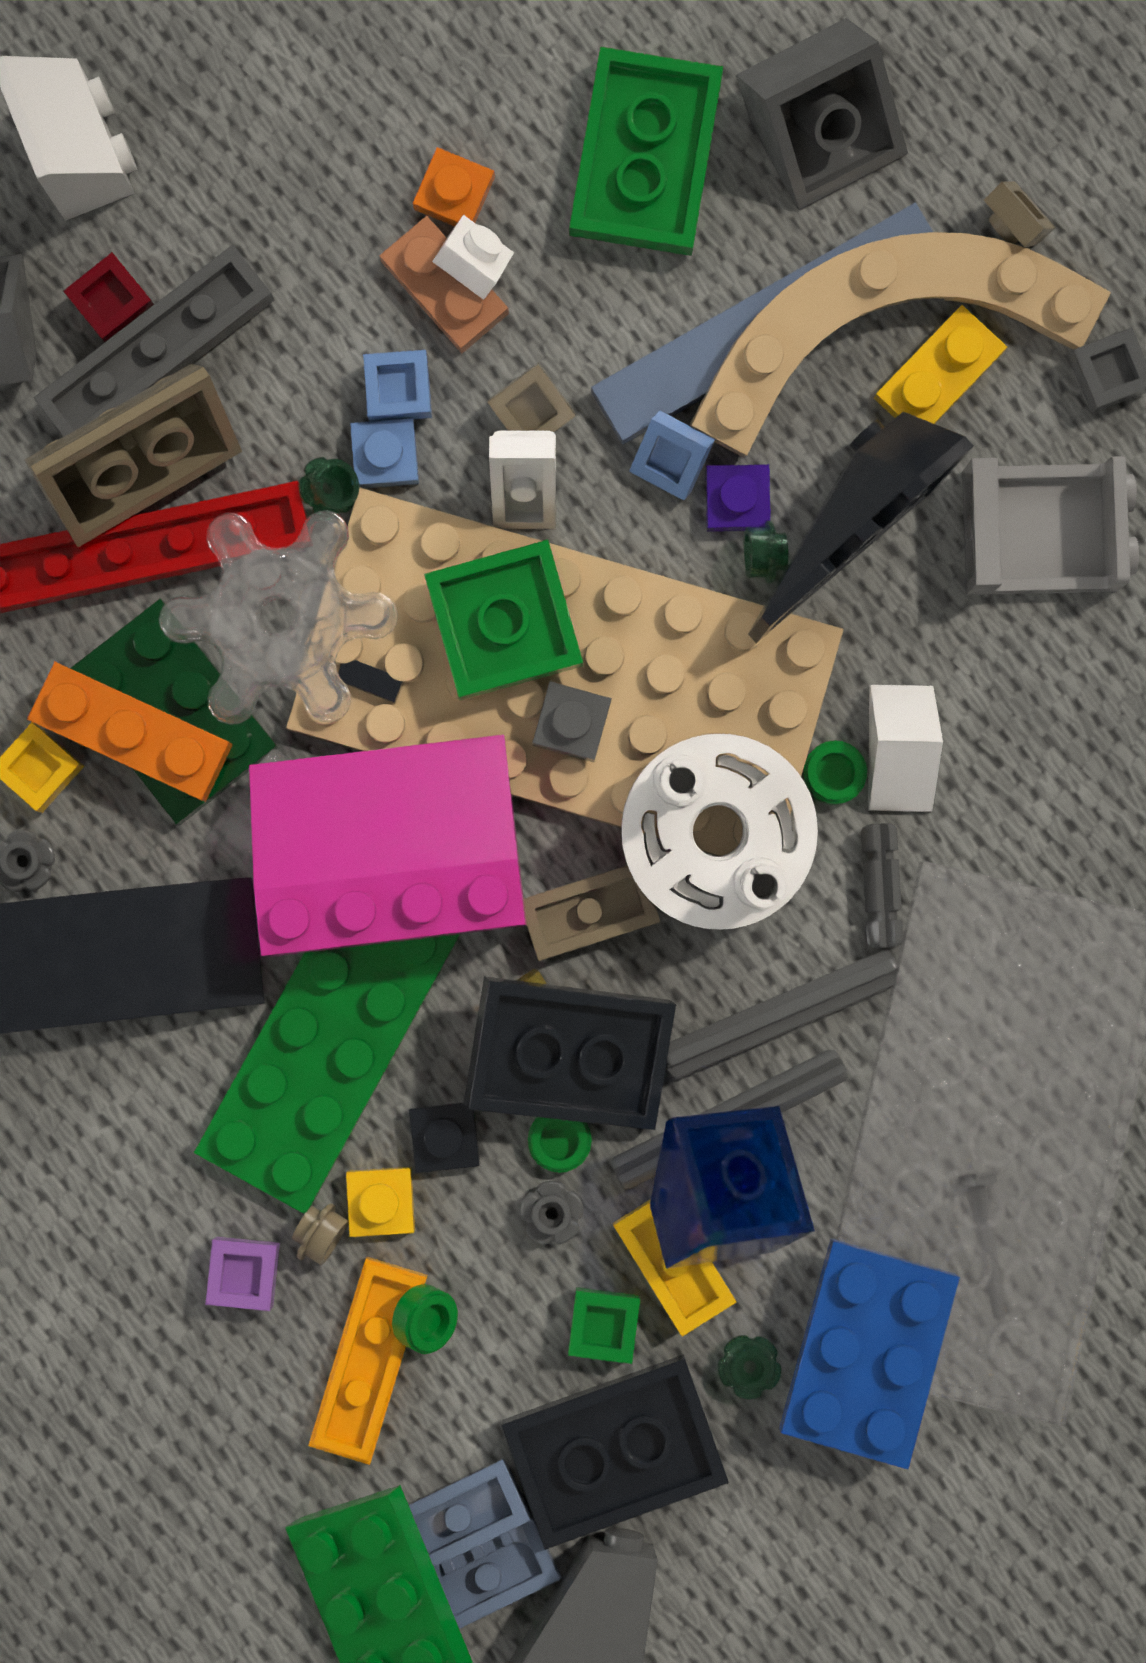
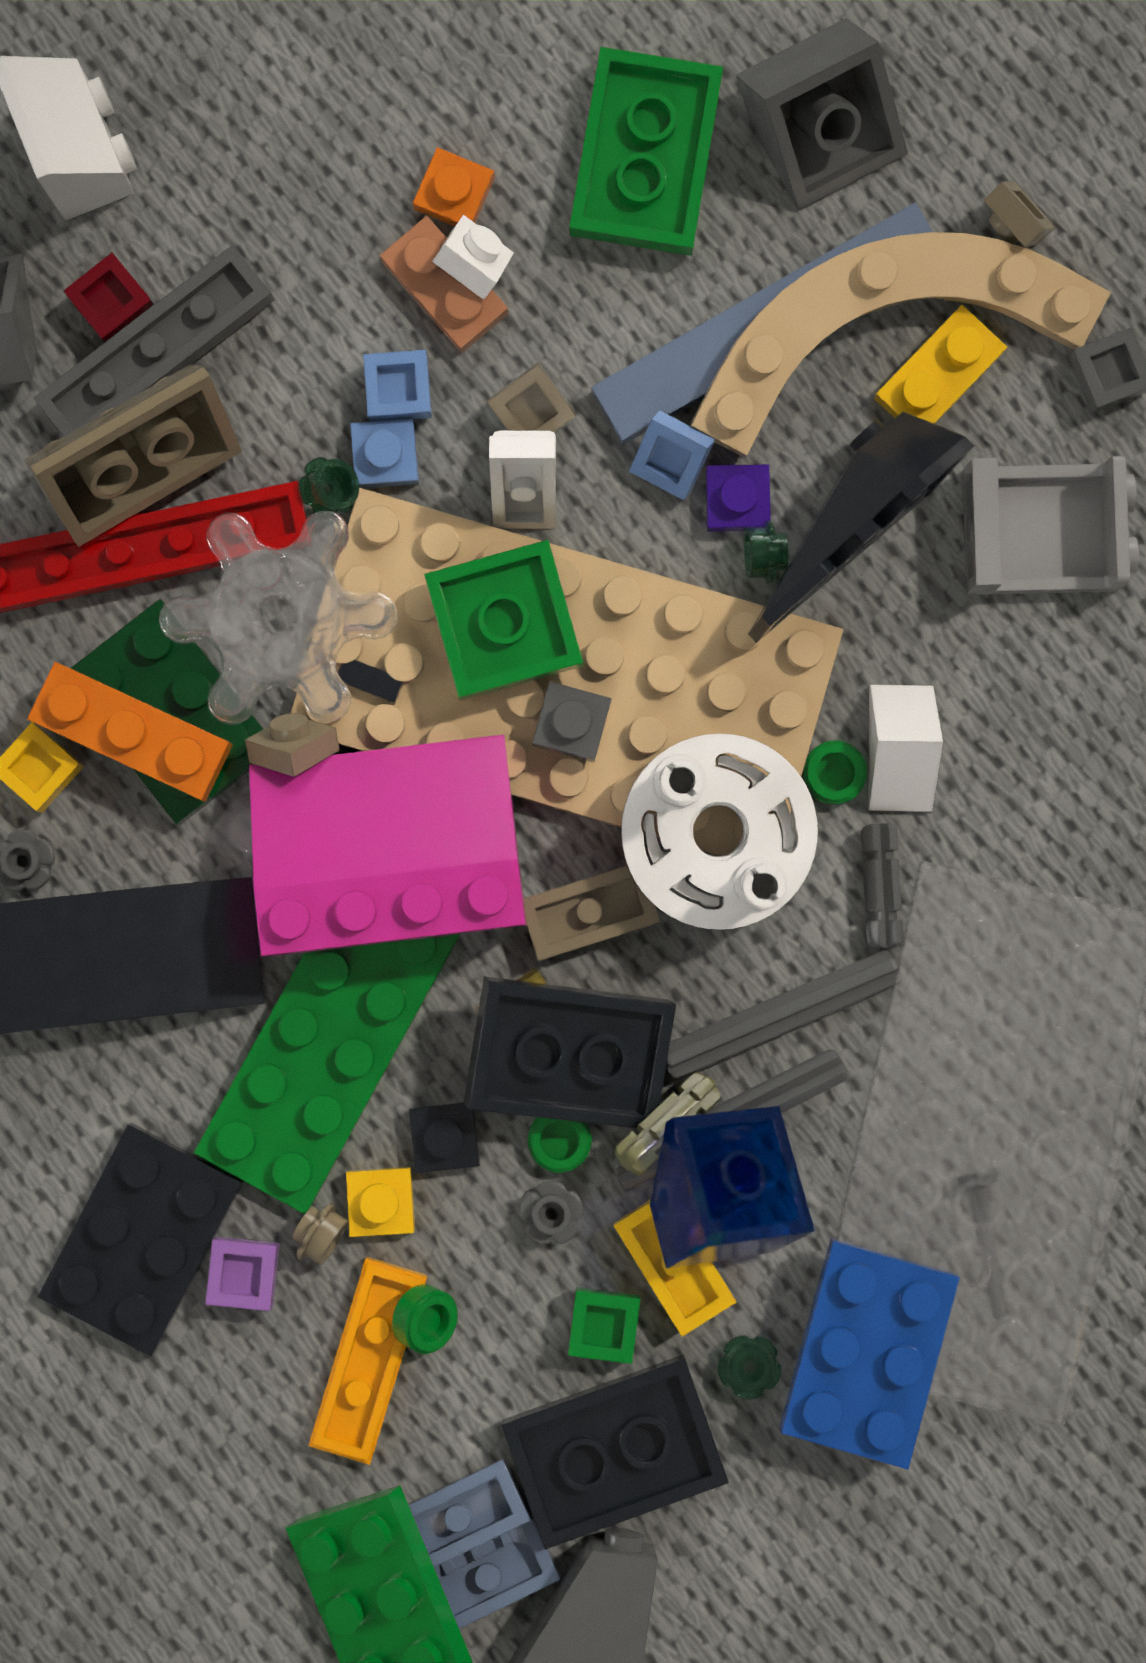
none -> black plate [38,1123,244,1357]
none -> dark tan plate [245,713,339,777]
none -> olive axle [614,1072,721,1176]

